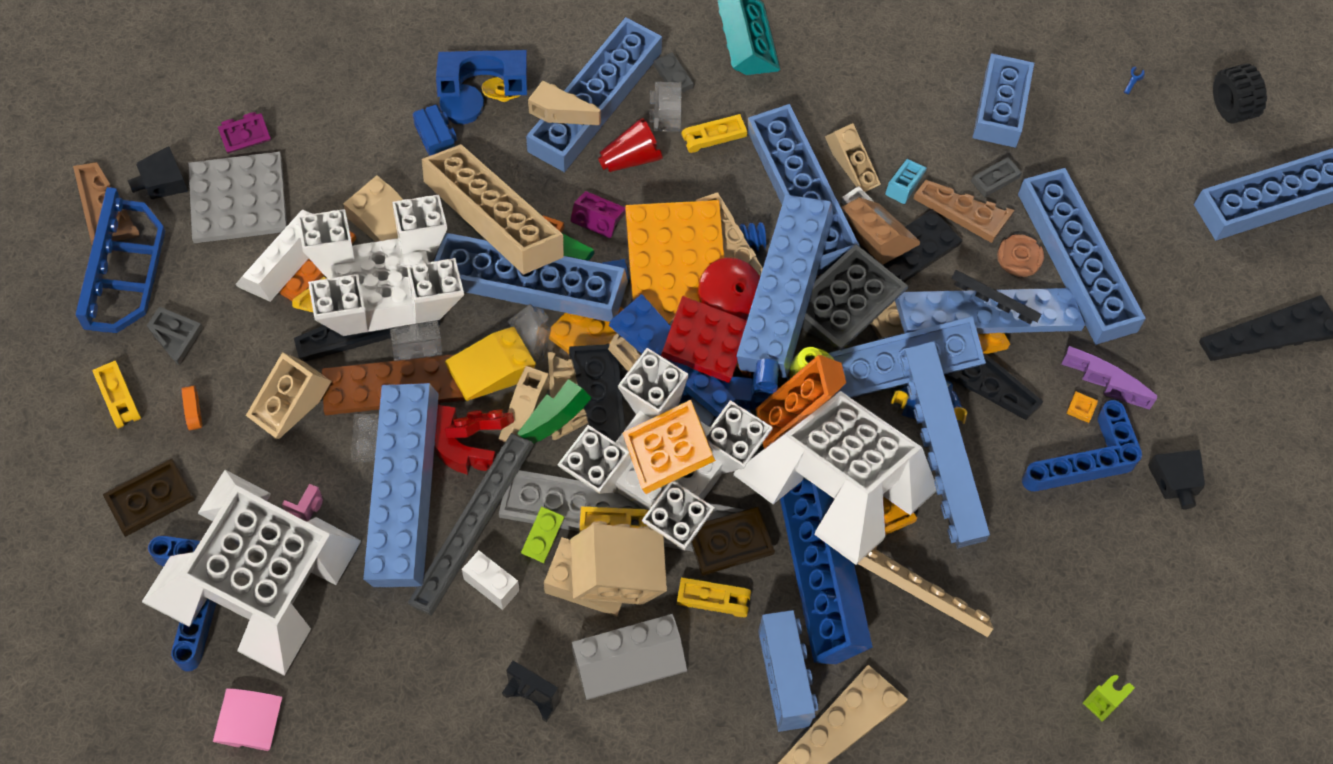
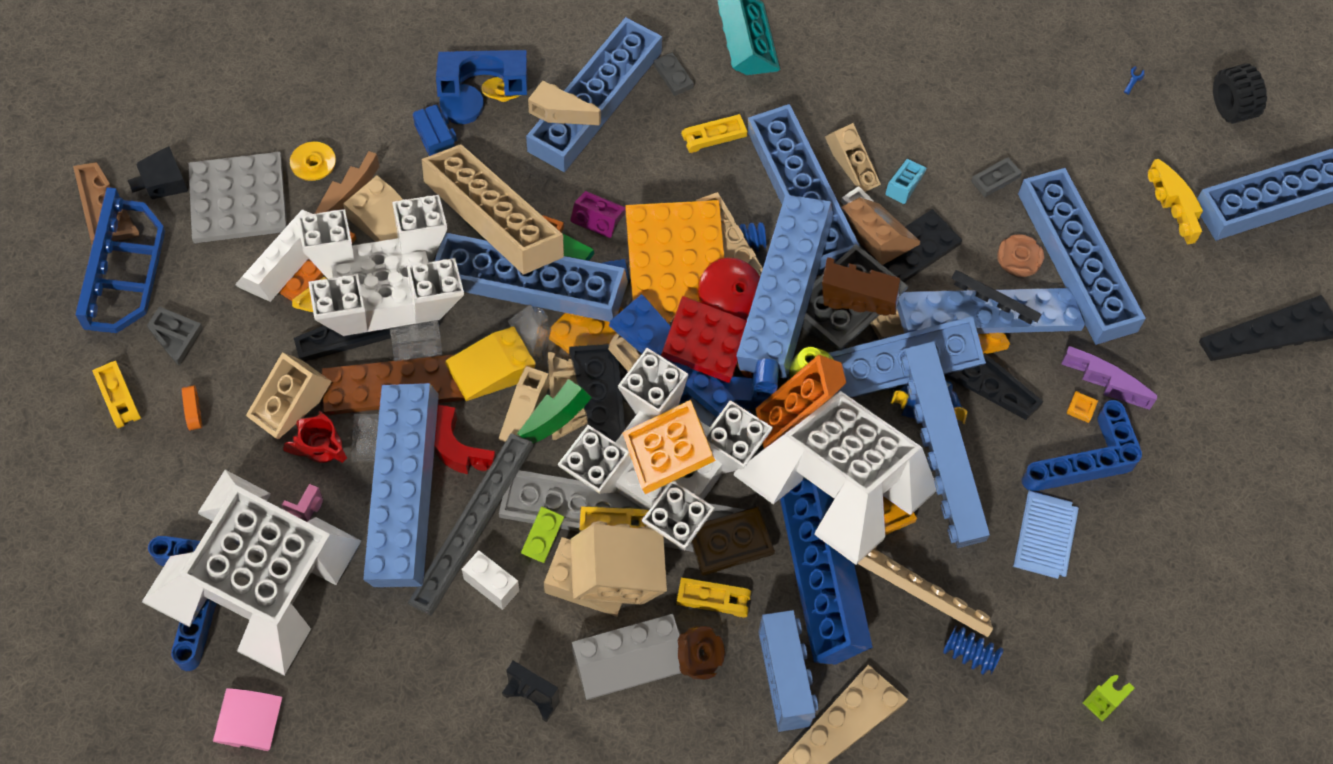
dark brown tile [103,459,195,537] -> none
magenta bracket [218,112,271,154] -> none
red plate [445,410,514,438] -> none
red cone [598,118,663,172] -> none
clear brick [650,82,681,132] -> none
medium nougat wing [913,180,1014,243] -> none
medium blue brick [972,54,1034,148] -> none
black torso [1148,449,1205,509] -> none
none -> red piece [283,411,347,463]
none -> yellow dish [290,142,336,181]
none -> medium nougat slope [315,151,379,214]
none -> reddish brown plate [678,626,725,680]
none -> reddish brown wedge [822,257,900,316]
none -> blue piece [943,626,1003,675]
none -> light blue window [1013,491,1079,579]
none -> yellow slope [1148,159,1203,244]

